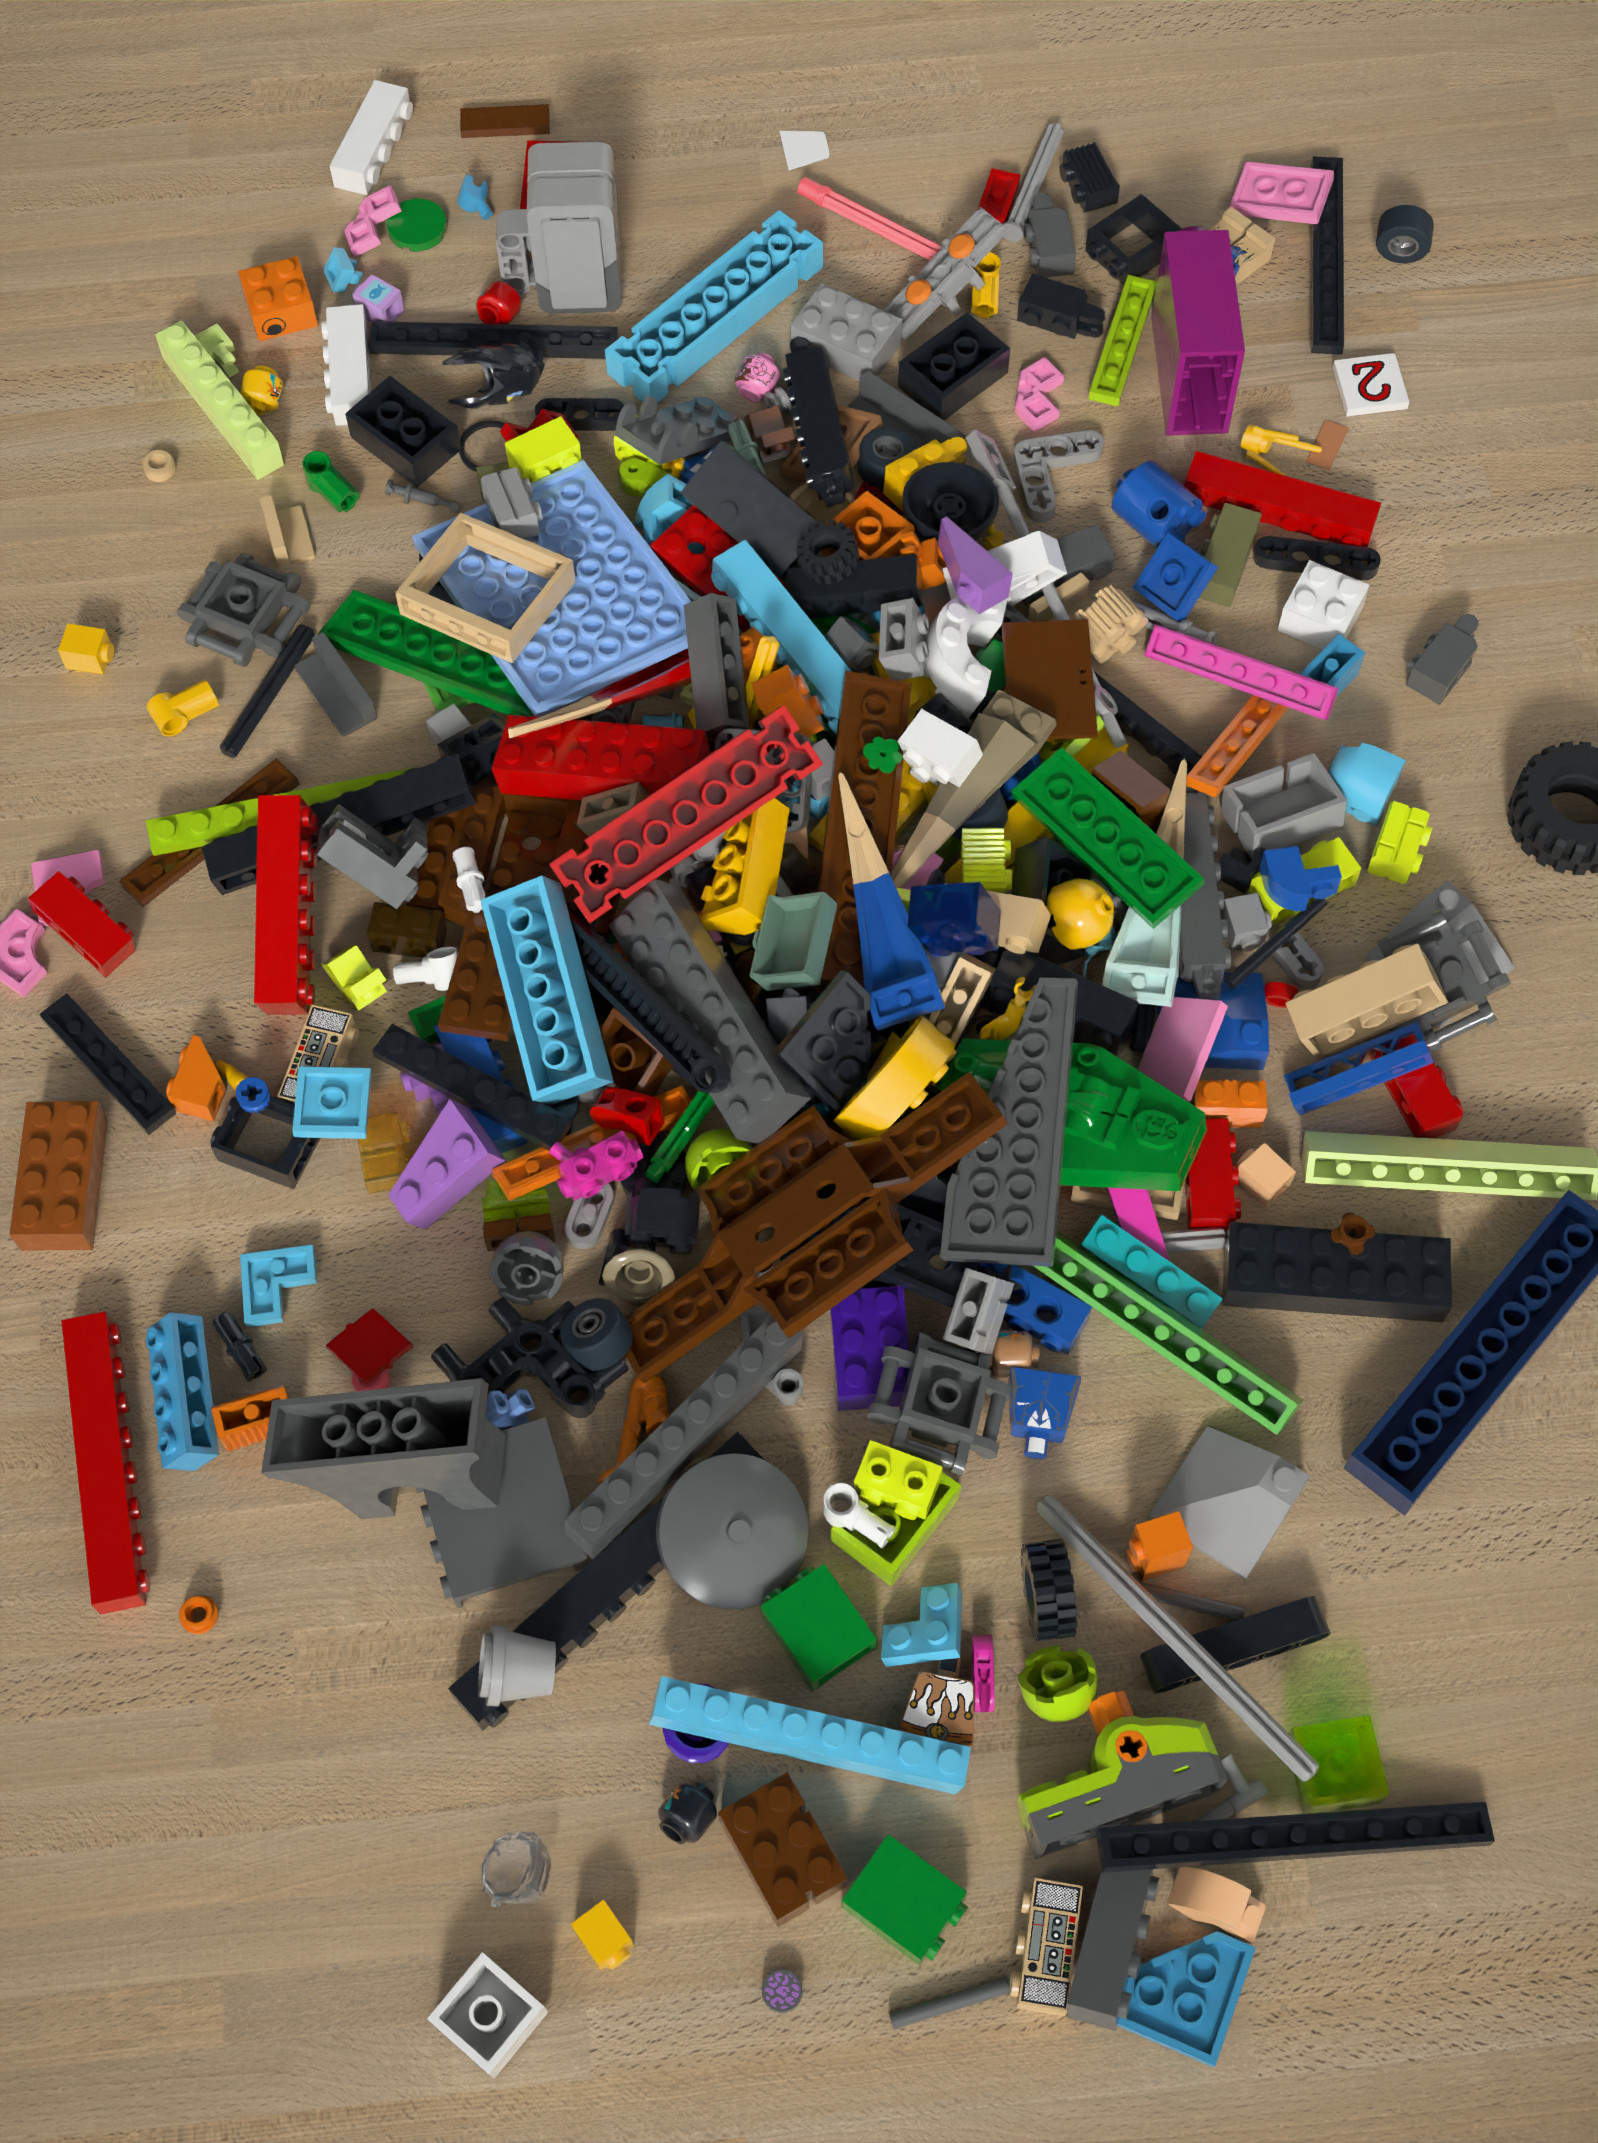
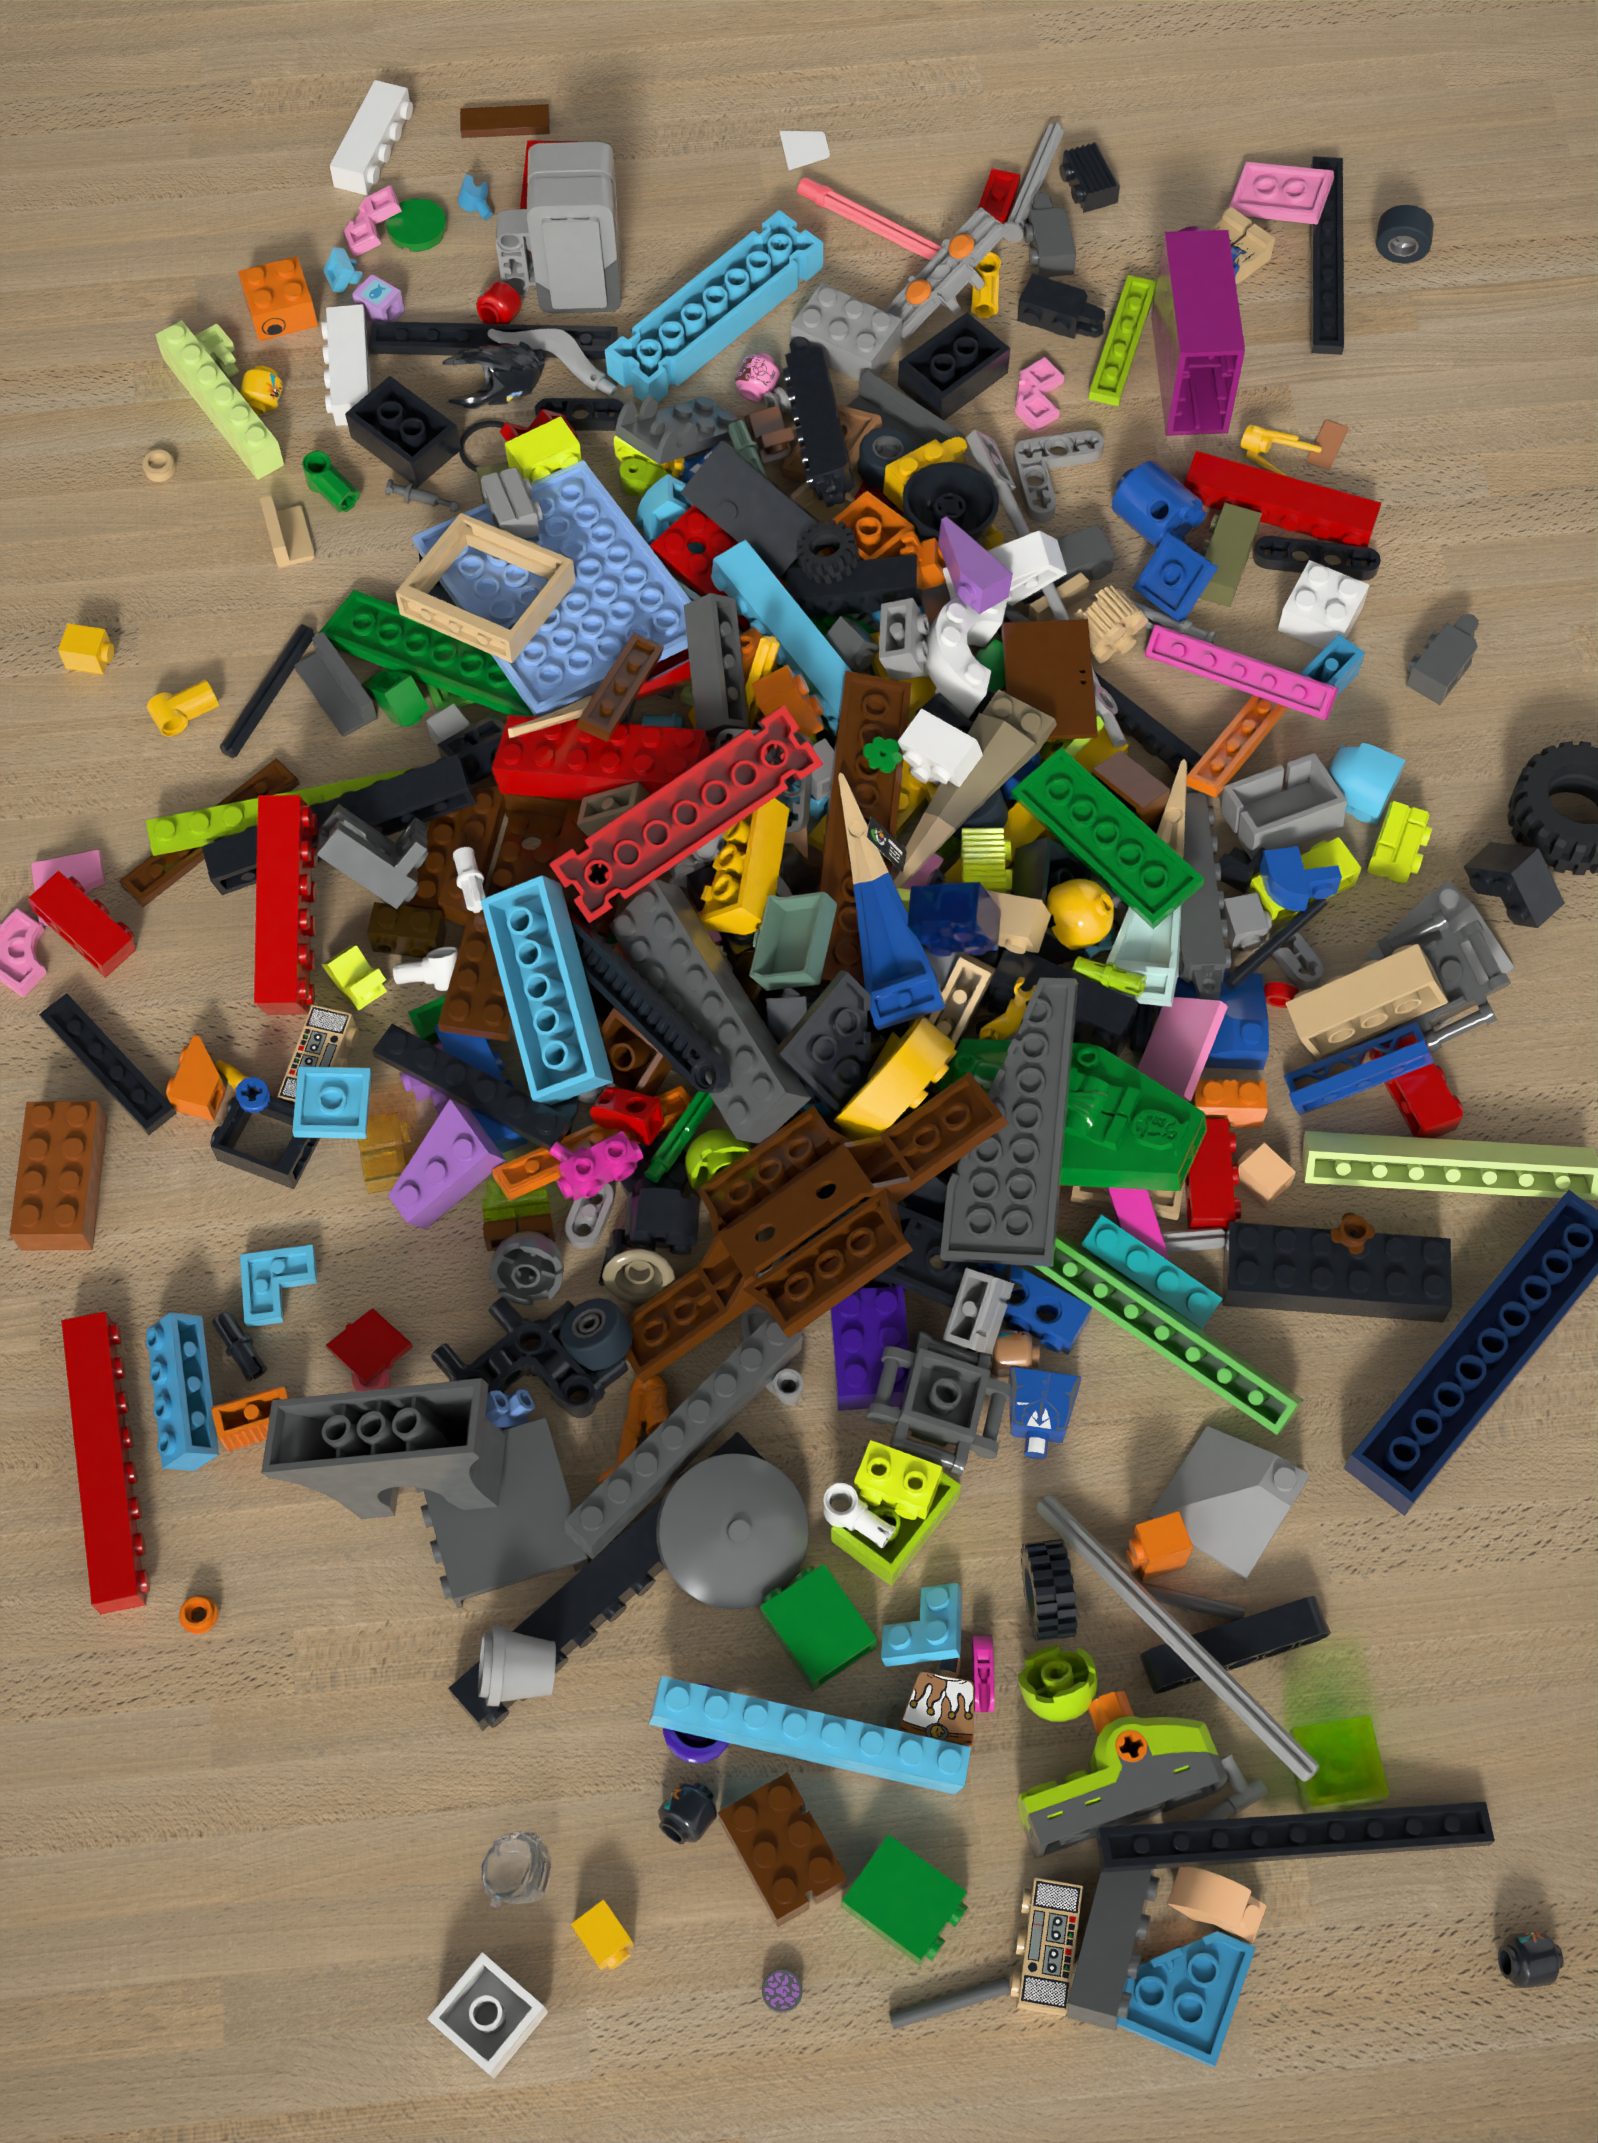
dark grey brick [177,552,311,667] -> none
black window [1085,194,1182,285] -> none
white tile [1332,353,1409,416] -> none
none -> green arch [361,668,430,727]
none -> light grey piece [487,329,617,397]
none -> reddish brown plate [577,633,664,742]
none -> black sticker [867,816,907,872]
none -> lime pin [1072,956,1147,997]
none -> black brick [1463,842,1565,928]
none -> black head [1498,1931,1564,1988]

